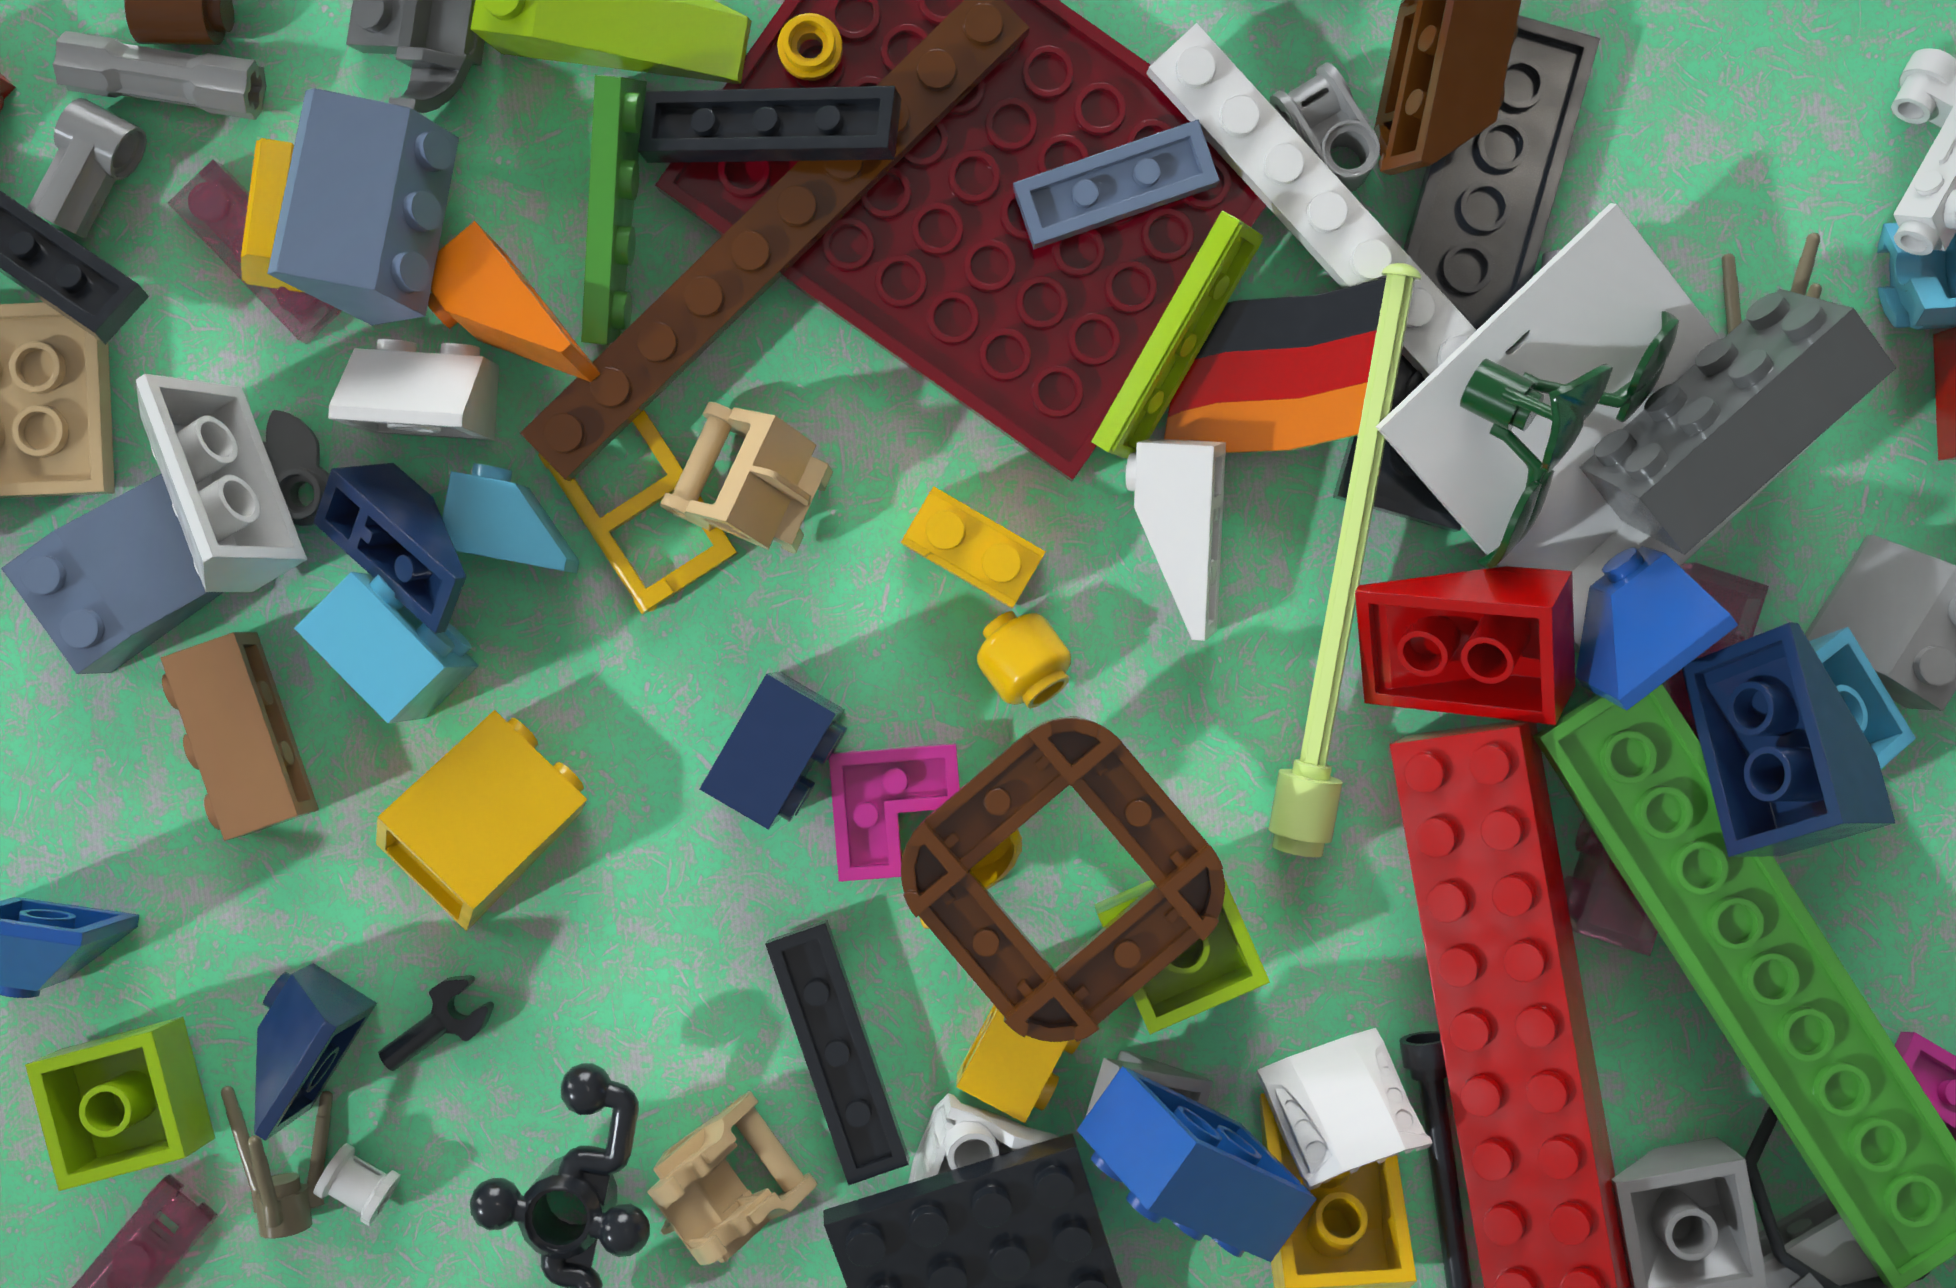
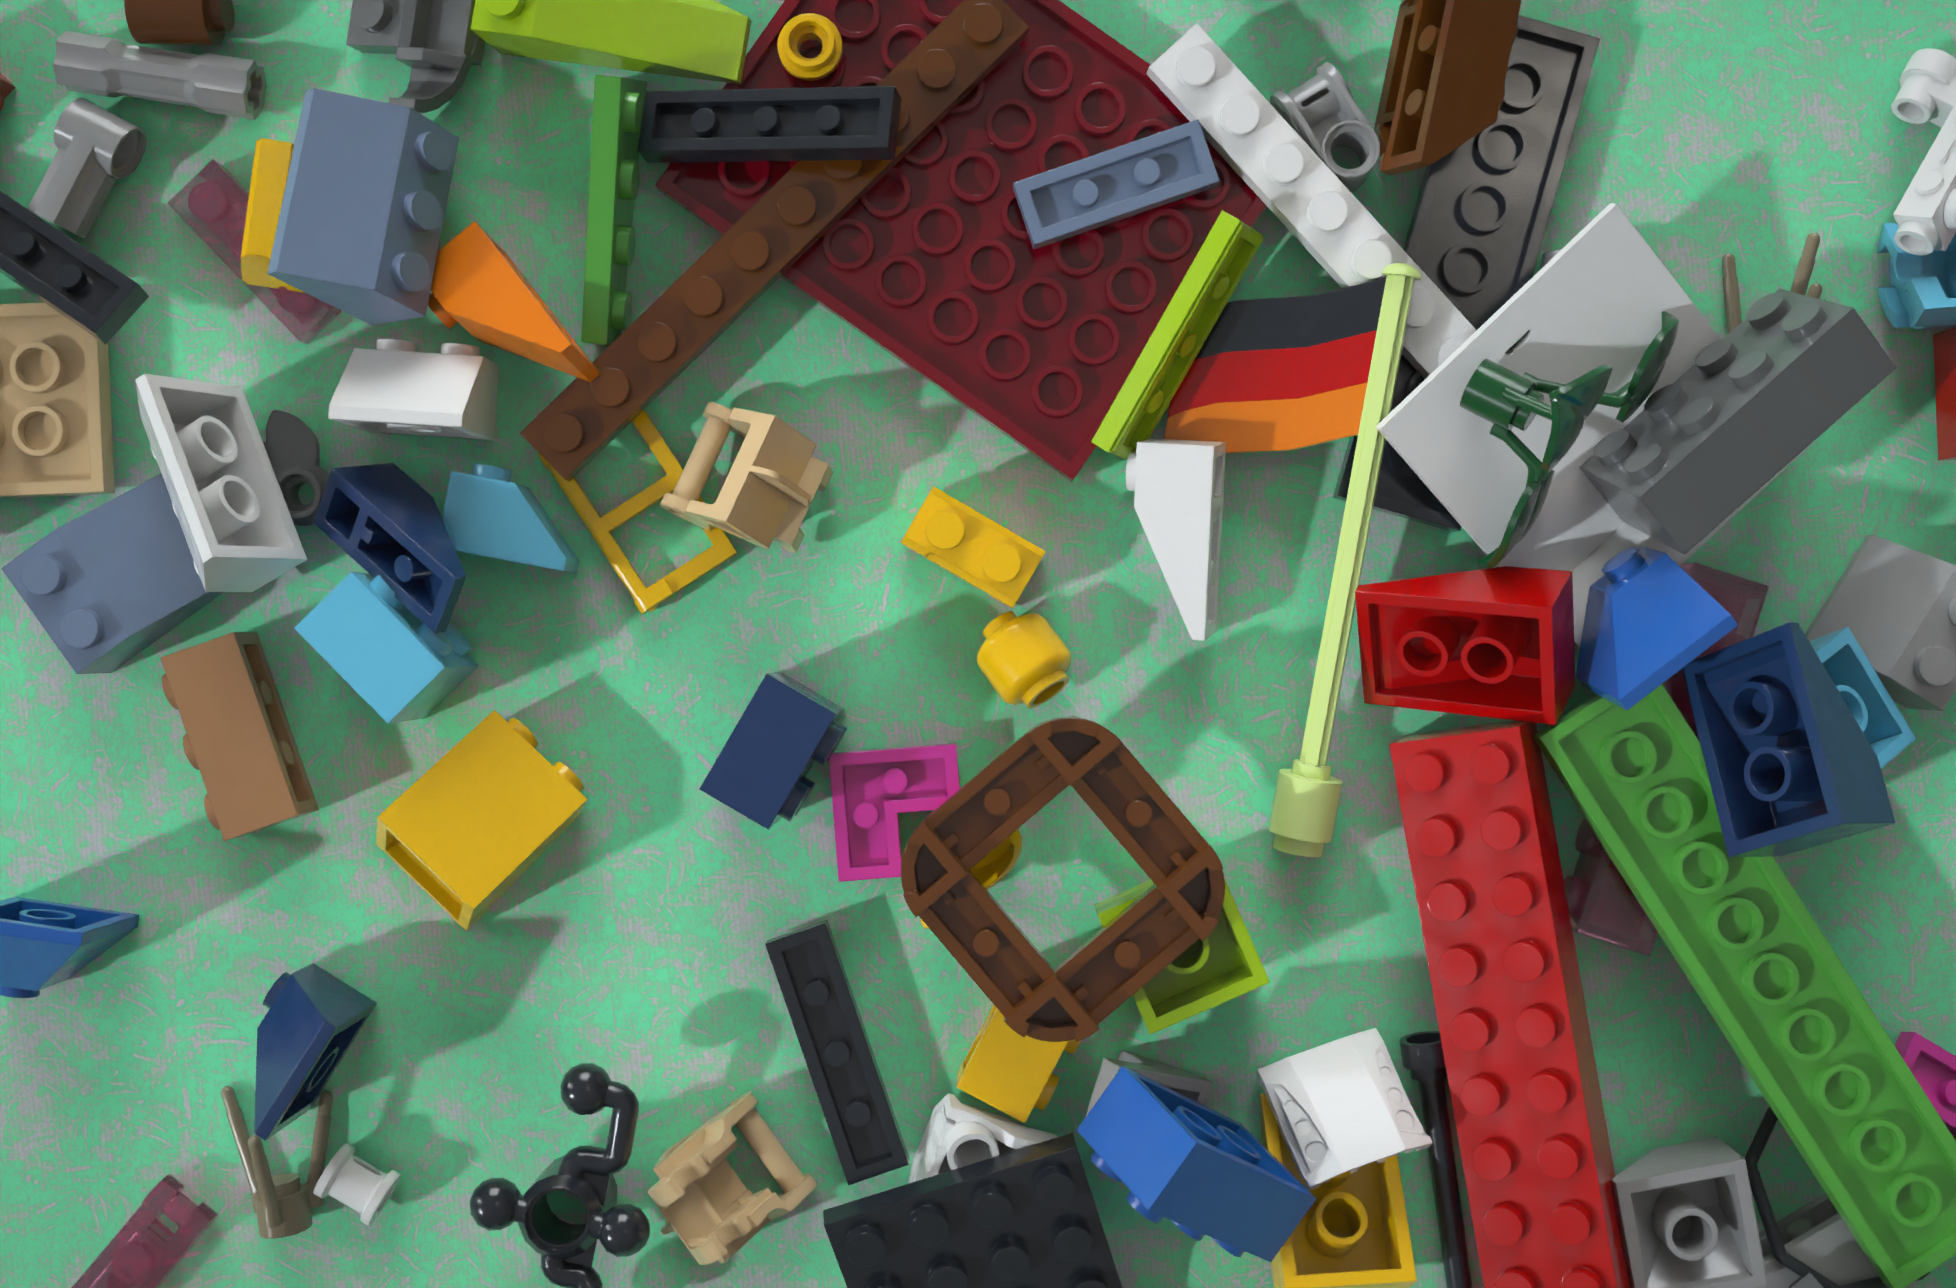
lime brick [25,1016,215,1191] -> none
black bar [378,975,494,1071] -> none

